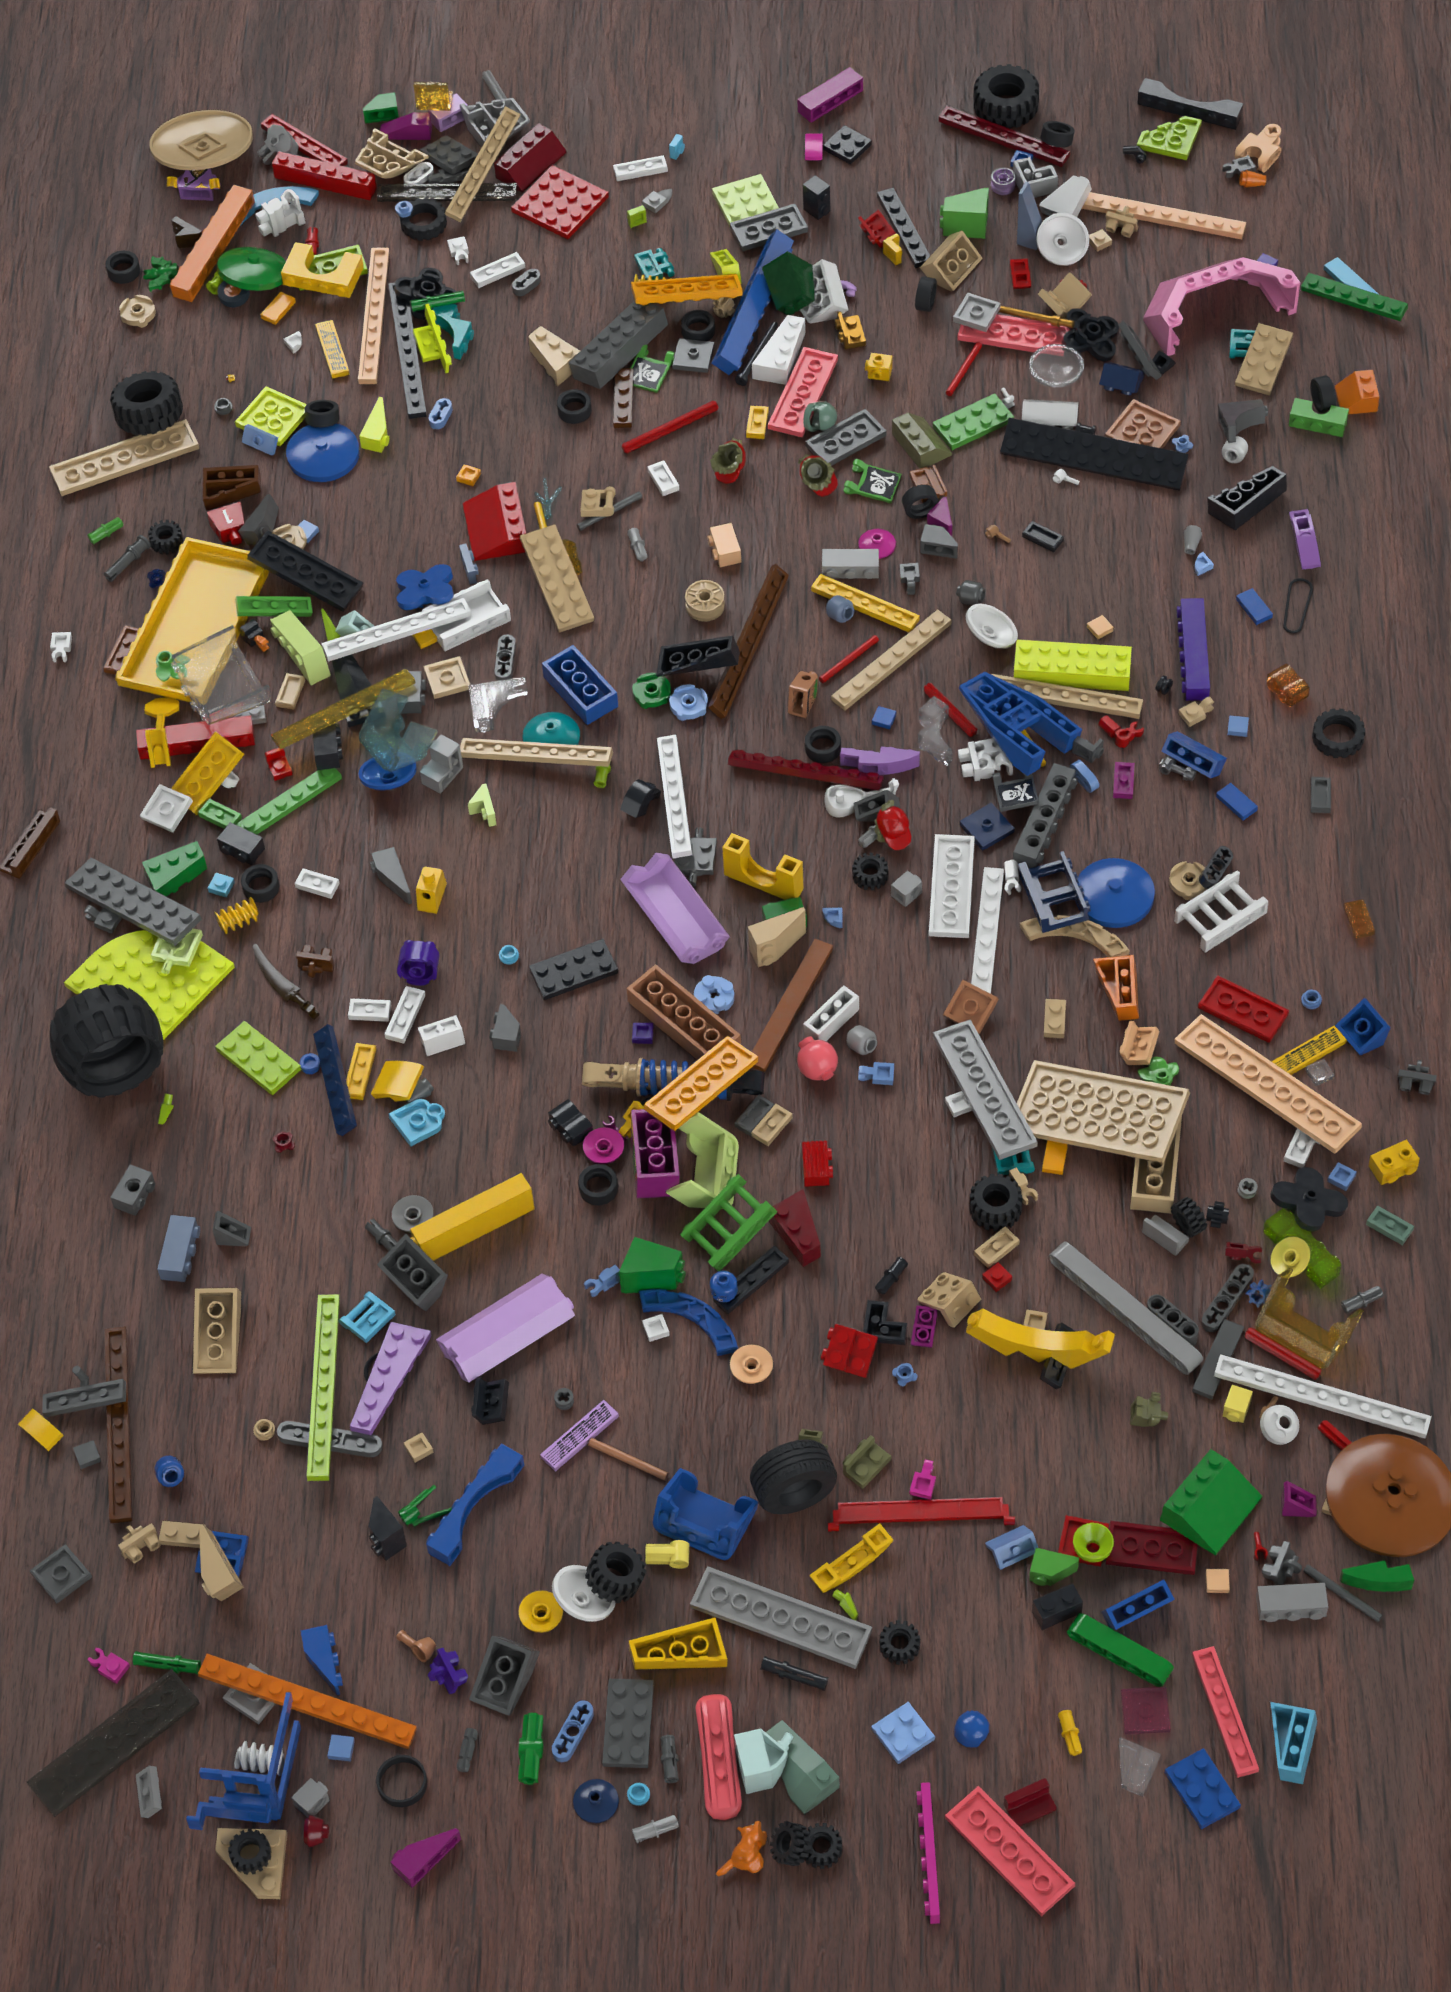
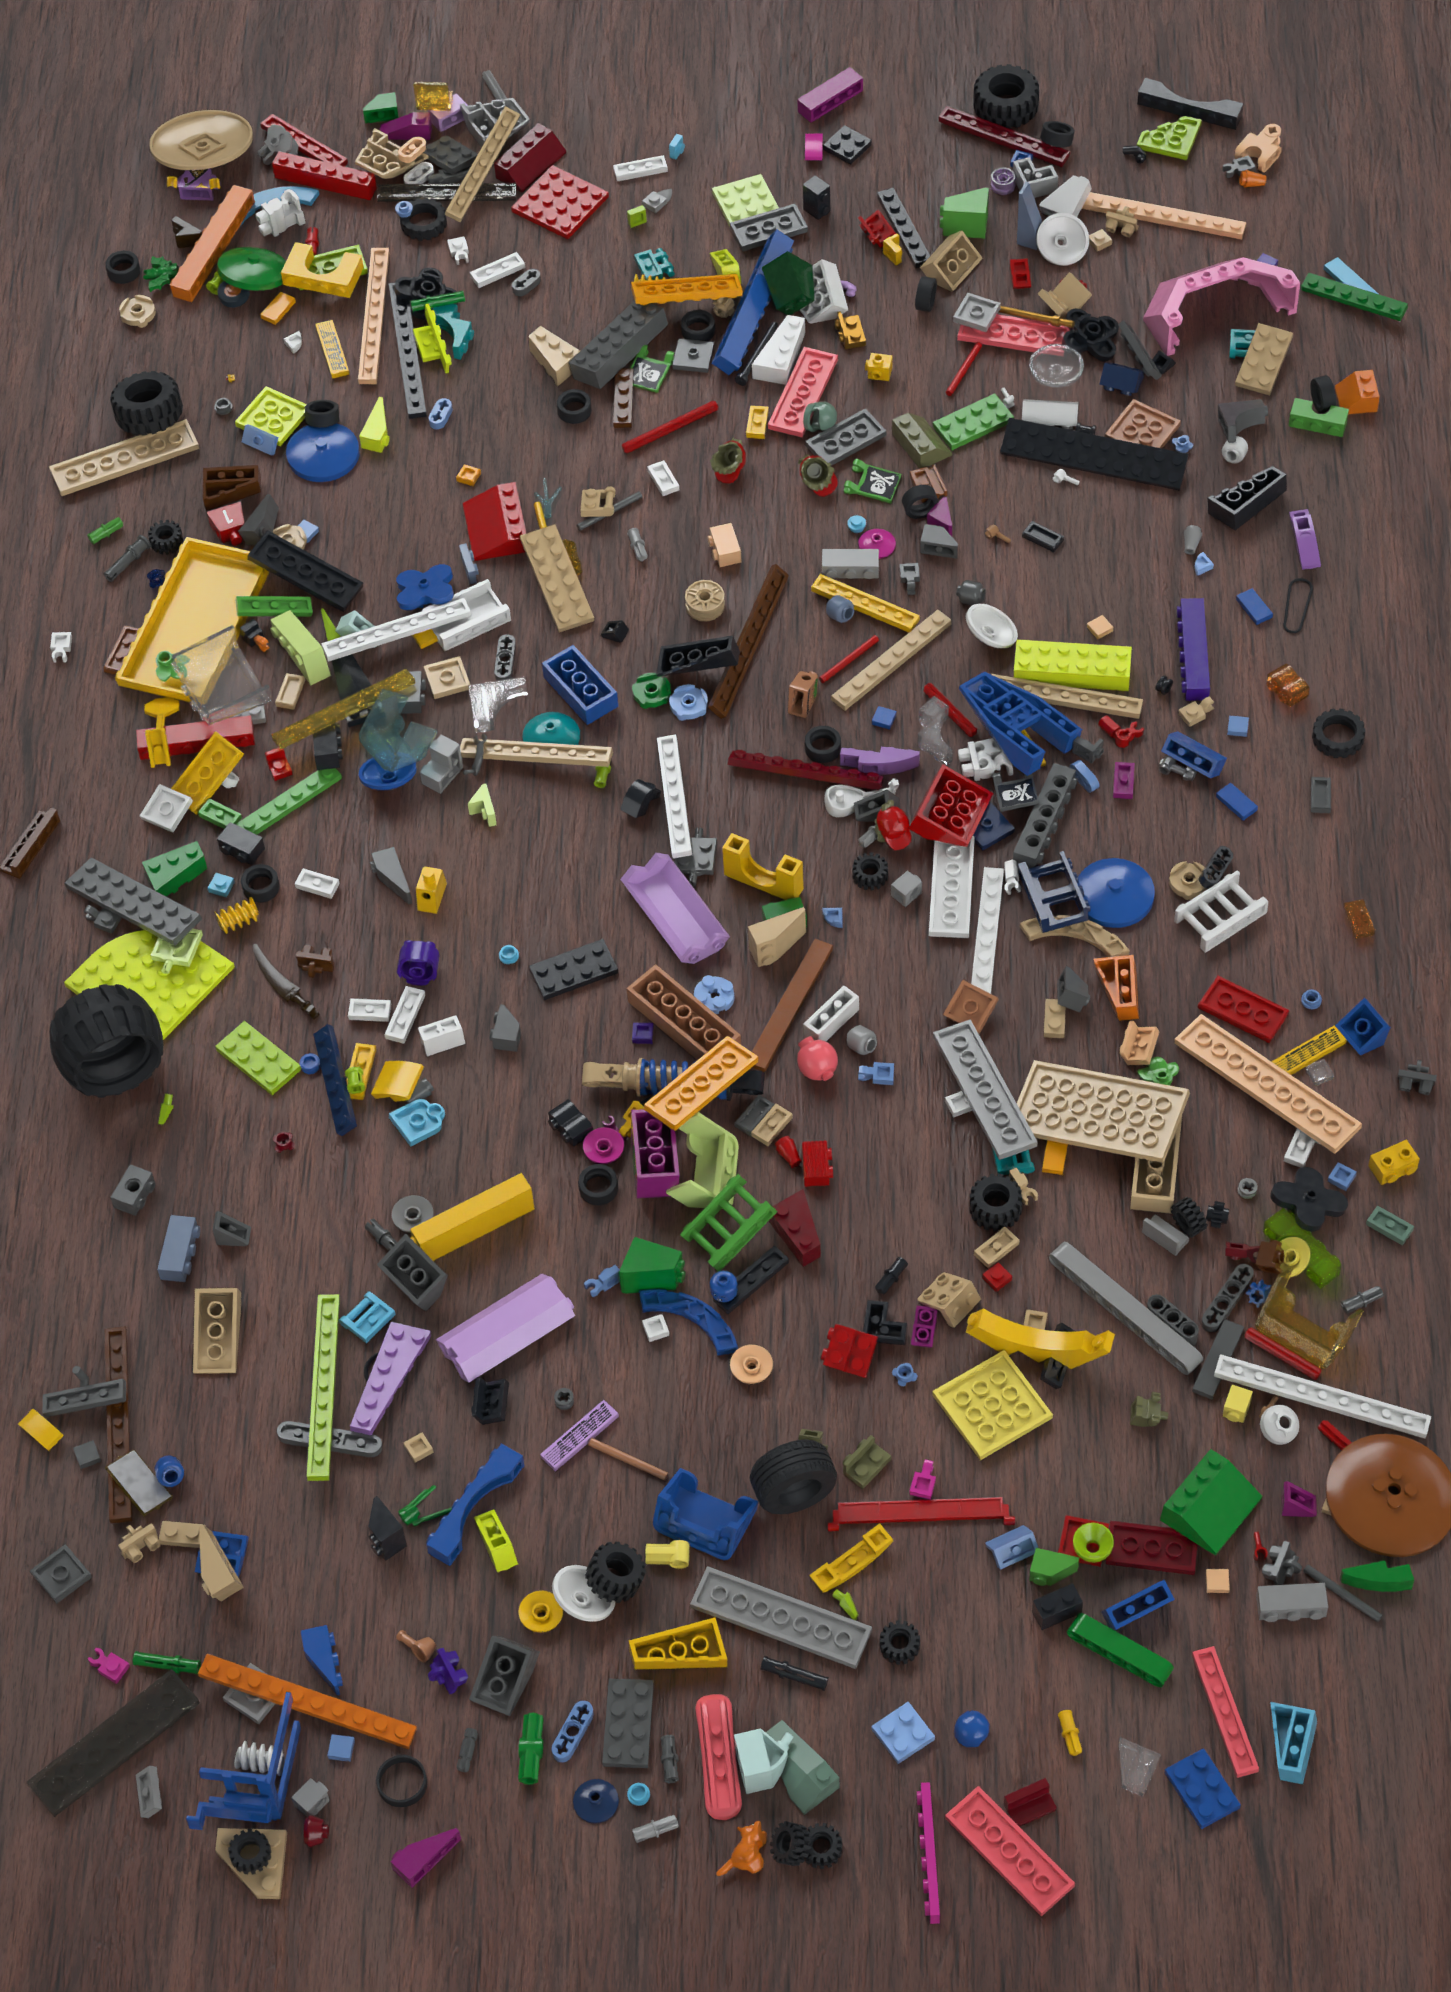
tan plate [253,1419,275,1440] -> none
clear pink tile [1121,1687,1171,1735] -> none
none -> flat silver piece [105,1449,173,1516]
none -> lime bush [345,1067,365,1094]
none -> light nougat plate [398,137,426,163]
none -> dark grey piece [463,733,487,776]
none -> neon yellow slope [474,1509,518,1572]
none -> black slope [600,620,629,643]
none -> red cone [775,1136,802,1168]
none -> medium azure plate [847,515,866,533]
none -> red slope [908,764,993,847]
none -> light yellow plate [932,1350,1053,1460]
none -> dark grey slope [1057,966,1090,1012]
none -> reddish brown brick [1255,1240,1285,1275]

